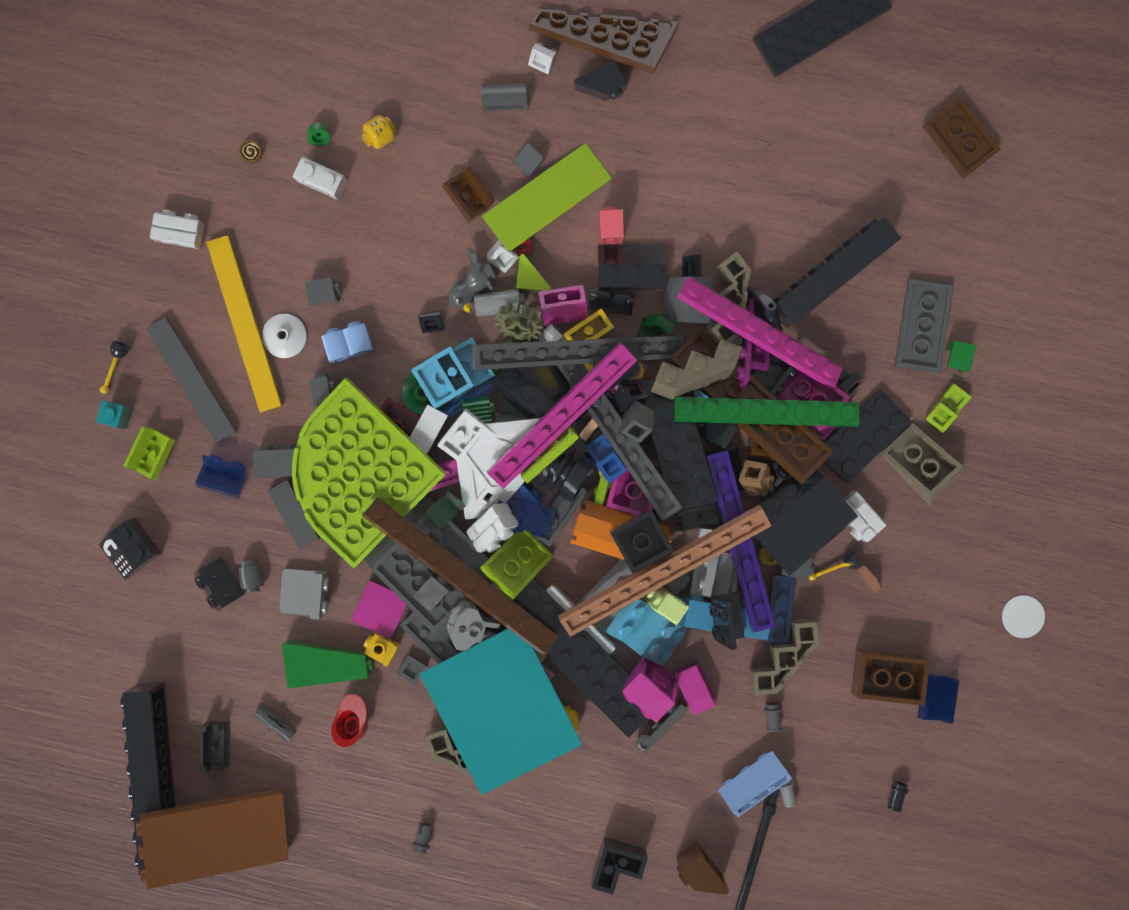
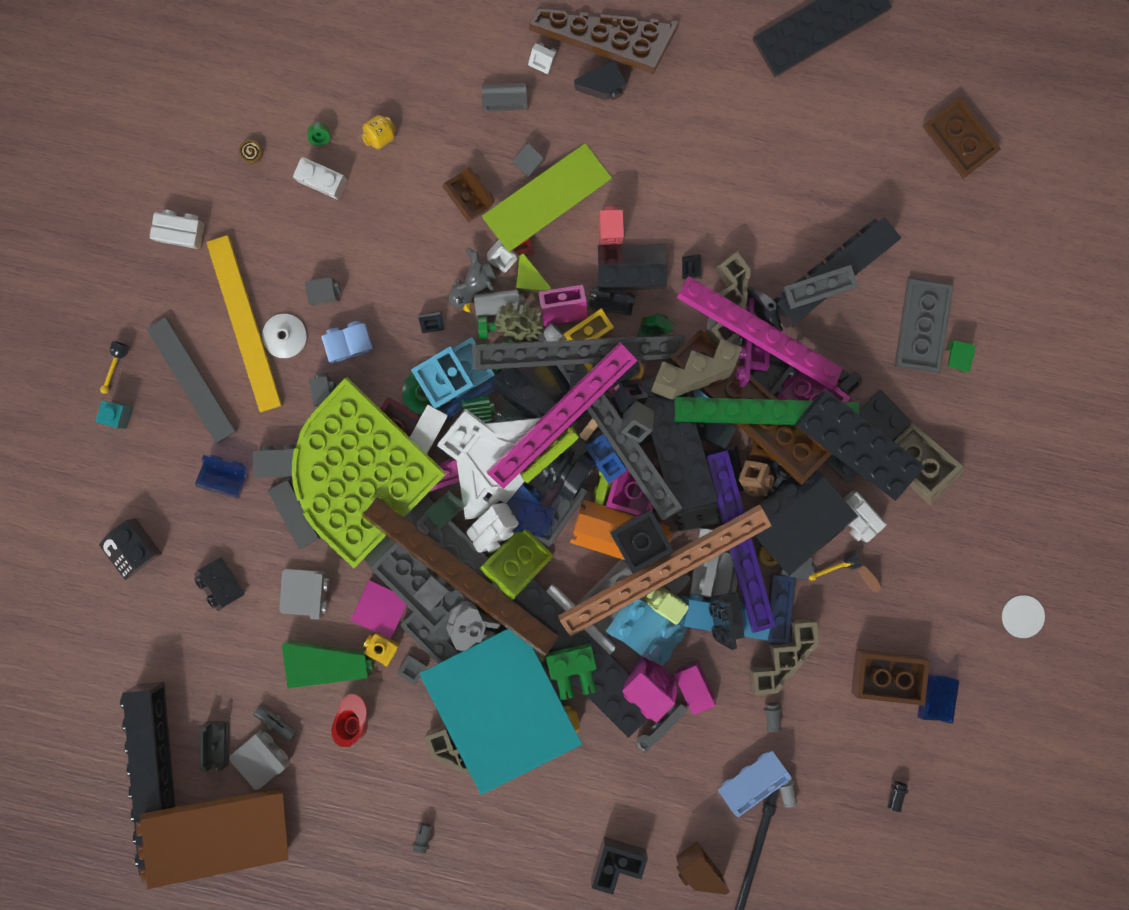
lime bracket [124,426,175,481] -> none
dark grey brick [238,559,264,593] -> none
dark grey slope [663,276,713,326] -> none
lime slope [925,383,972,433] -> none
none -> light grey bracket [229,729,291,790]
none -> green tile [478,316,497,339]
none -> green brick [546,643,597,700]
none -> dark grey plate [783,265,858,310]
none -> black plate [795,388,926,501]

